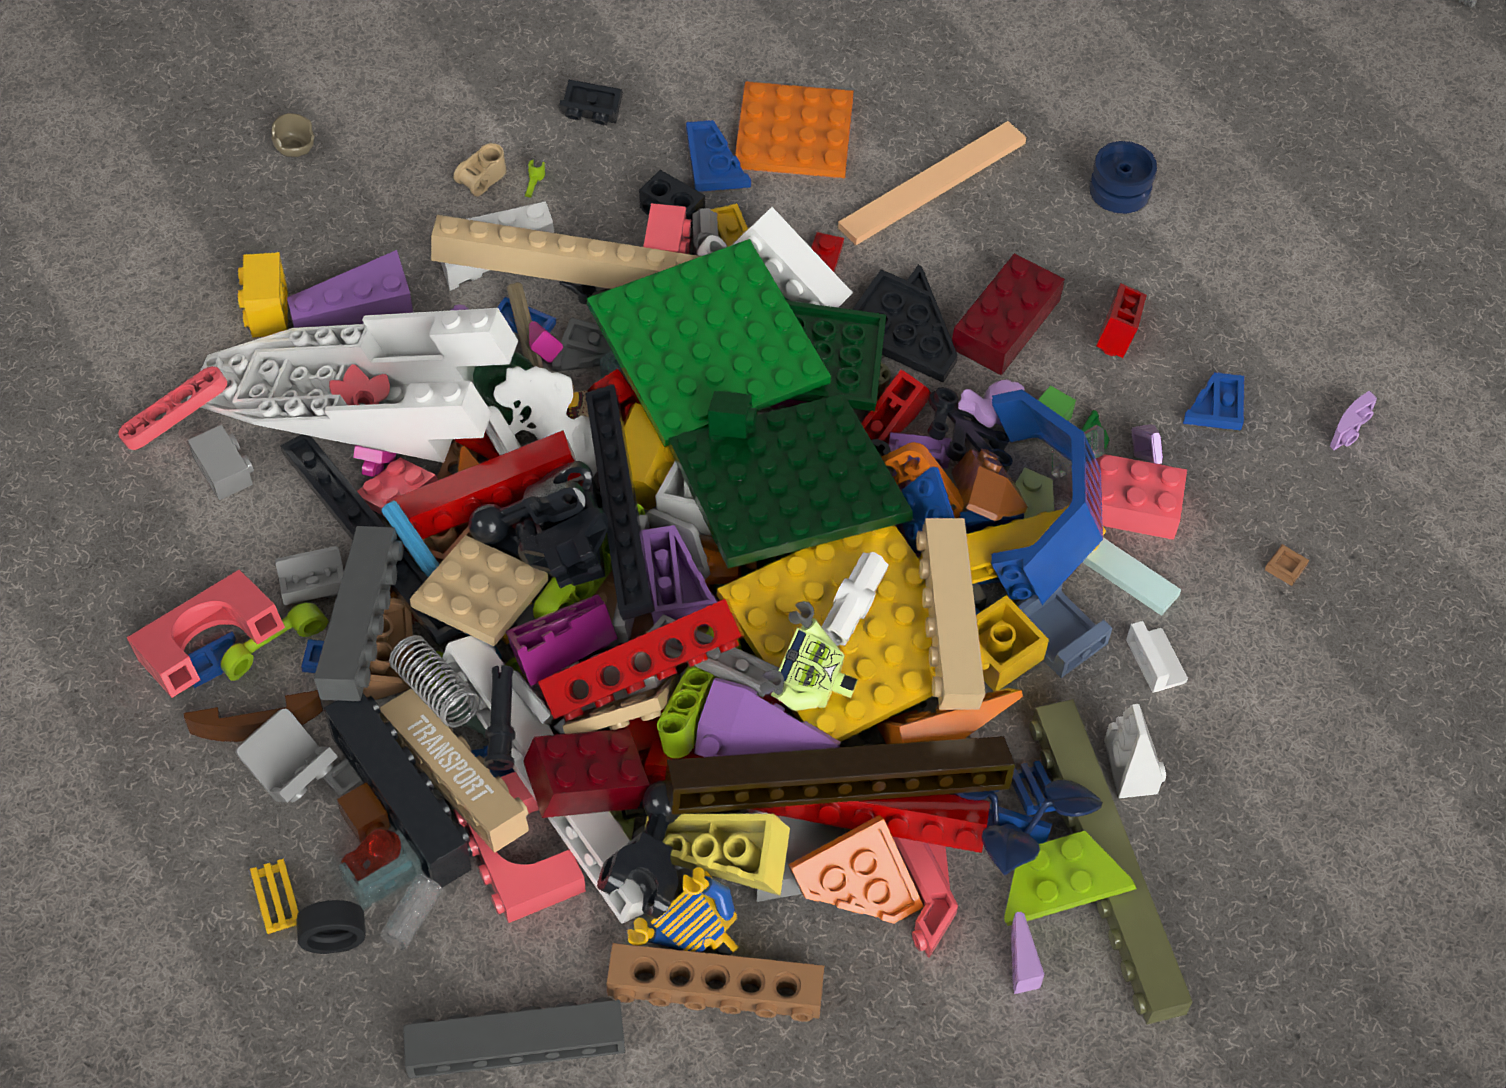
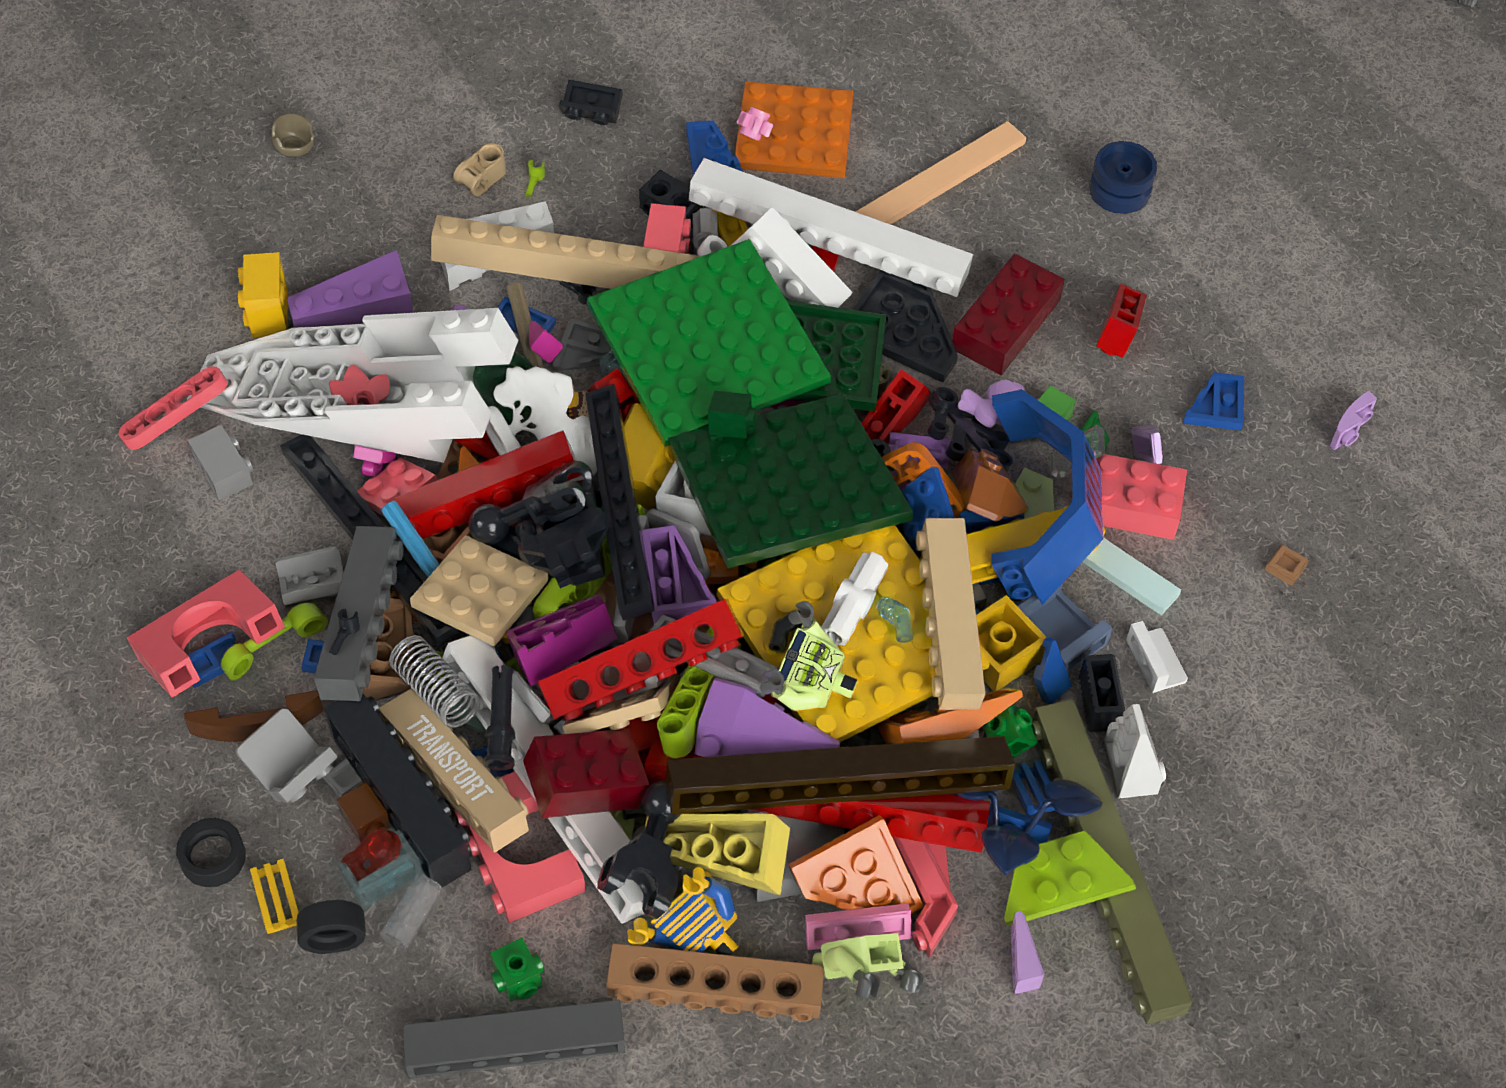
none -> black tyre [176,818,246,887]
none -> black hand [329,608,360,655]
none -> green brick [490,938,545,1002]
none -> white brick [689,158,973,297]
none -> bright pink gear [736,107,773,141]
none -> black arm [769,610,802,653]
none -> bright pink tile [805,903,911,950]
none -> yellowish green torso [812,933,924,999]
none -> clear light blue arm [877,597,913,643]
none -> green brick [983,705,1038,759]
none -> blue tile [1033,637,1072,704]
none -> black brick [1078,654,1126,732]

